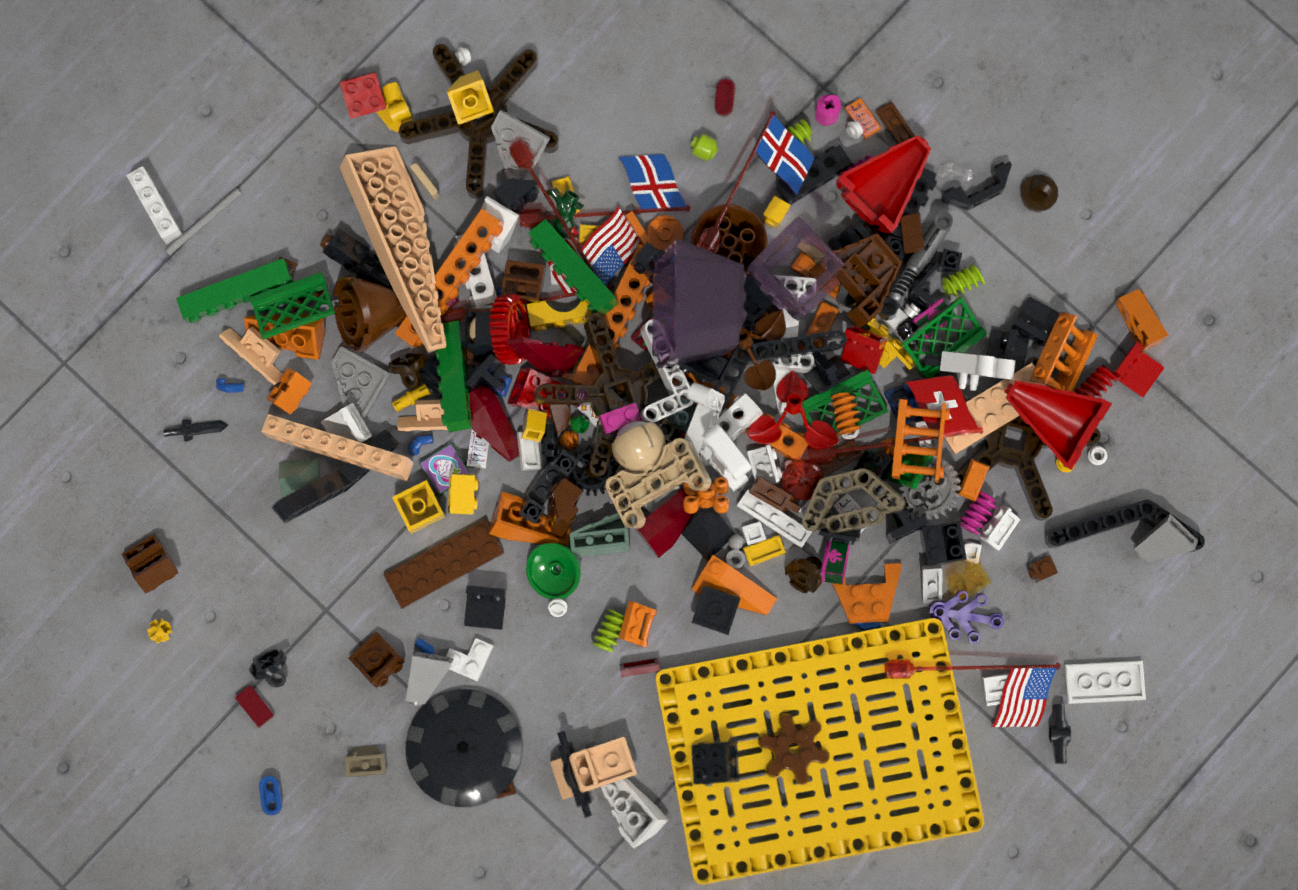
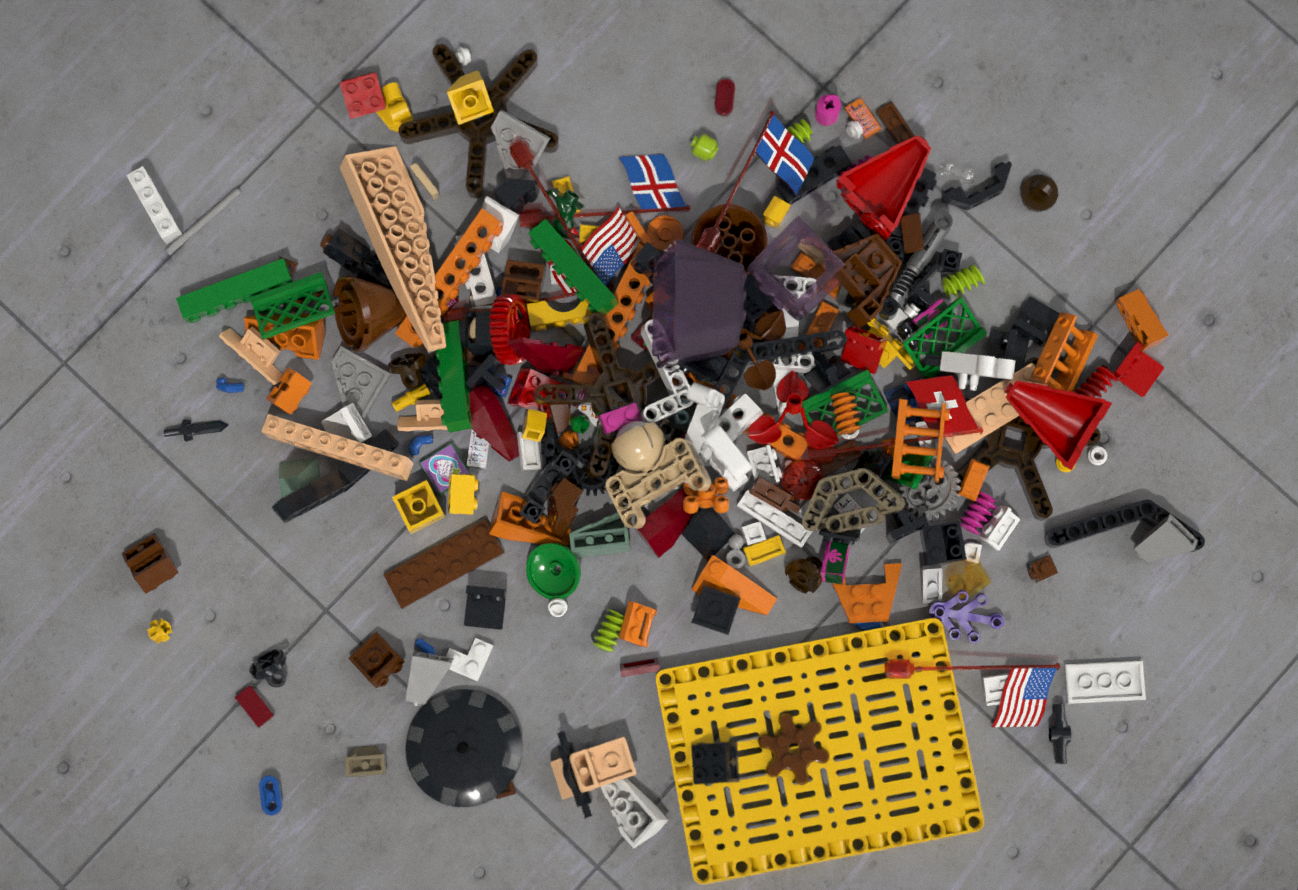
none -> red wheel [860,211,891,240]

